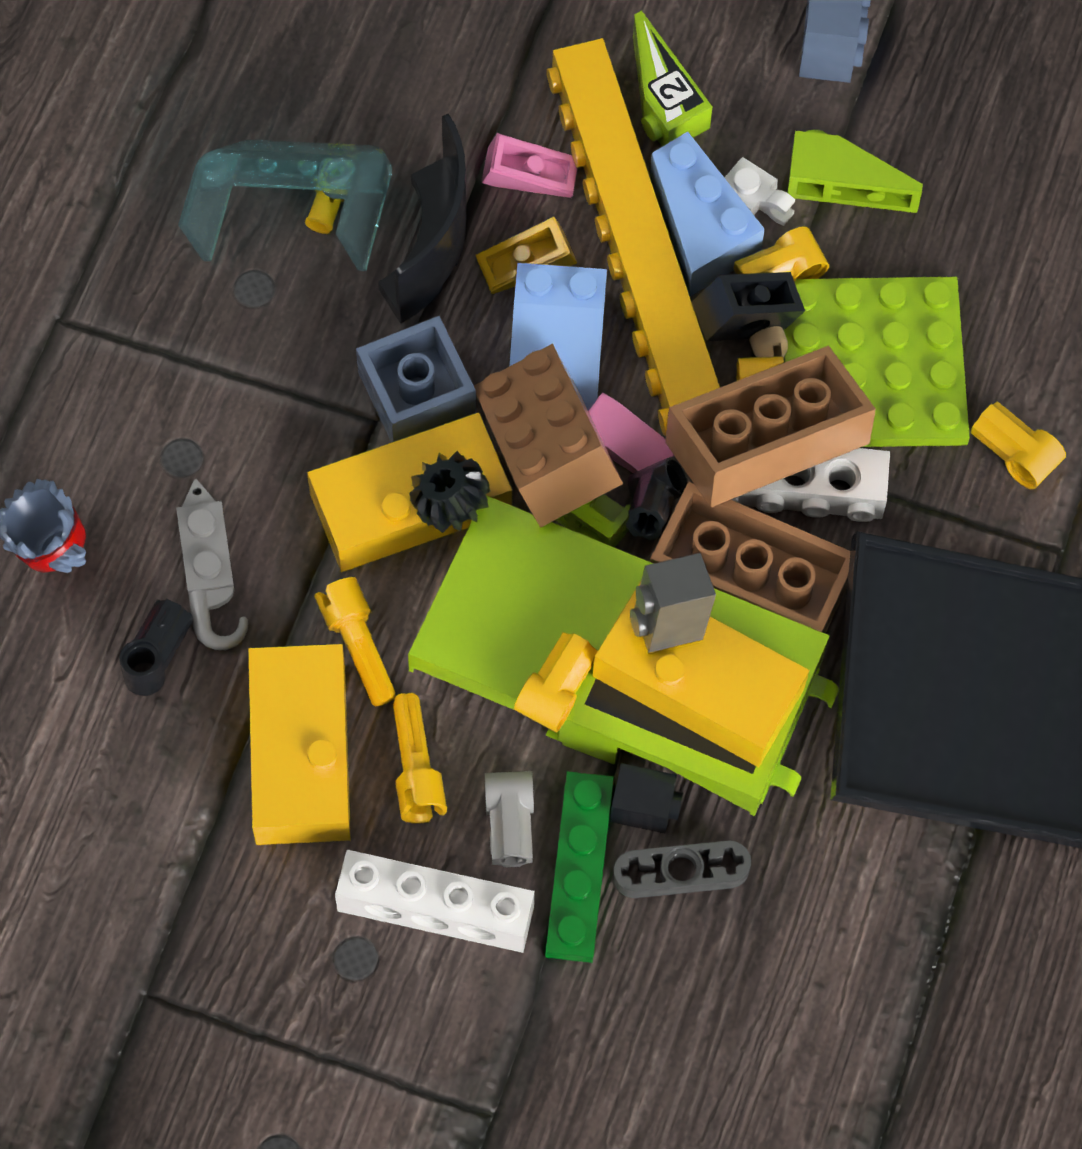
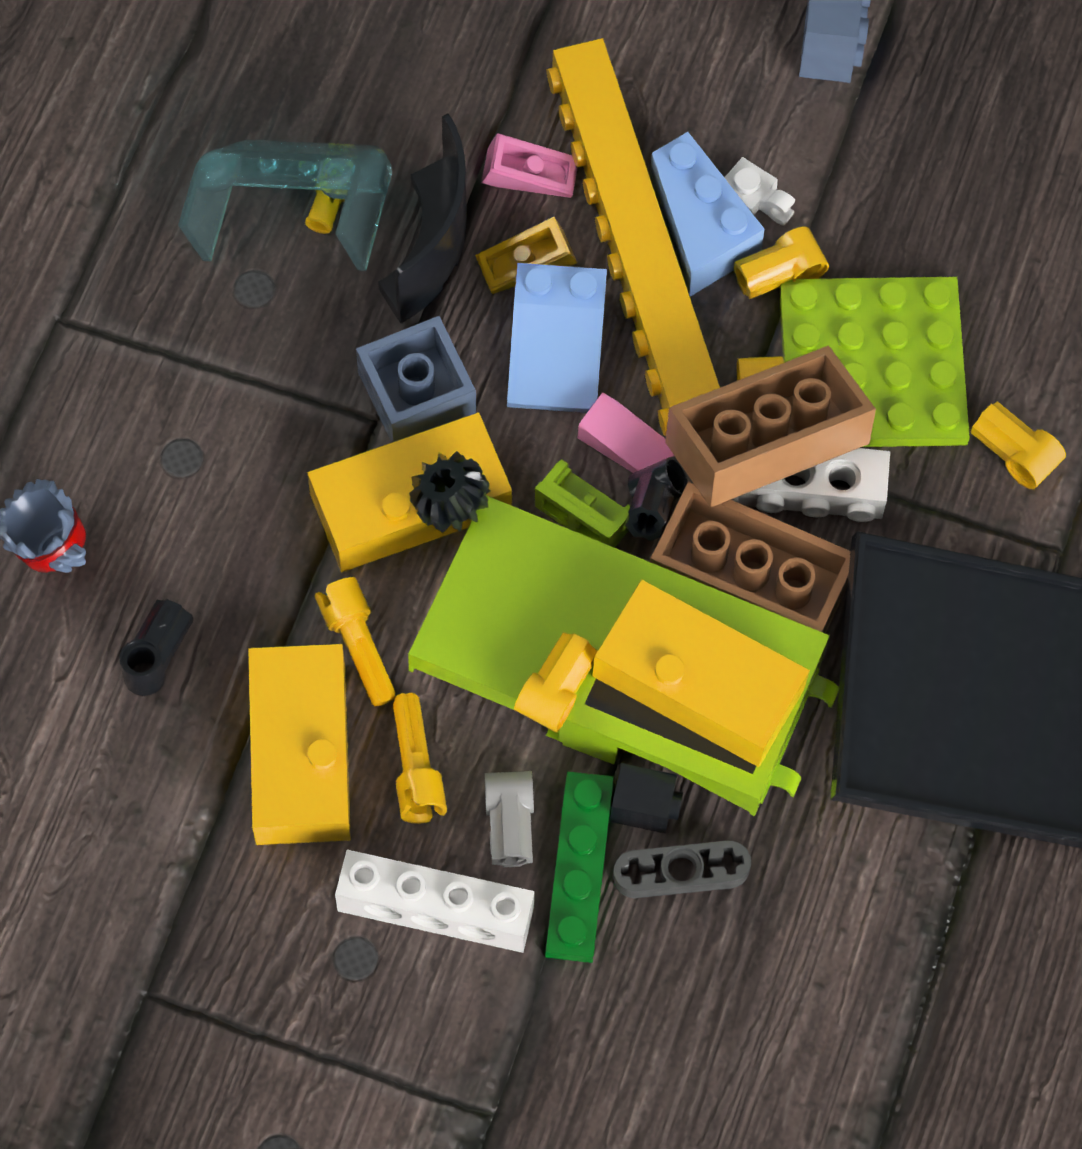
light grey plate [176,479,248,650] -> none
medium nougat brick [474,343,623,528] -> none
dark grey brick [630,553,716,653] -> none
lime slope [633,10,713,147] -> none
black brick [692,272,805,341] -> none
tan hinge [749,326,788,359] -> none
lime slope [787,130,923,213] -> none

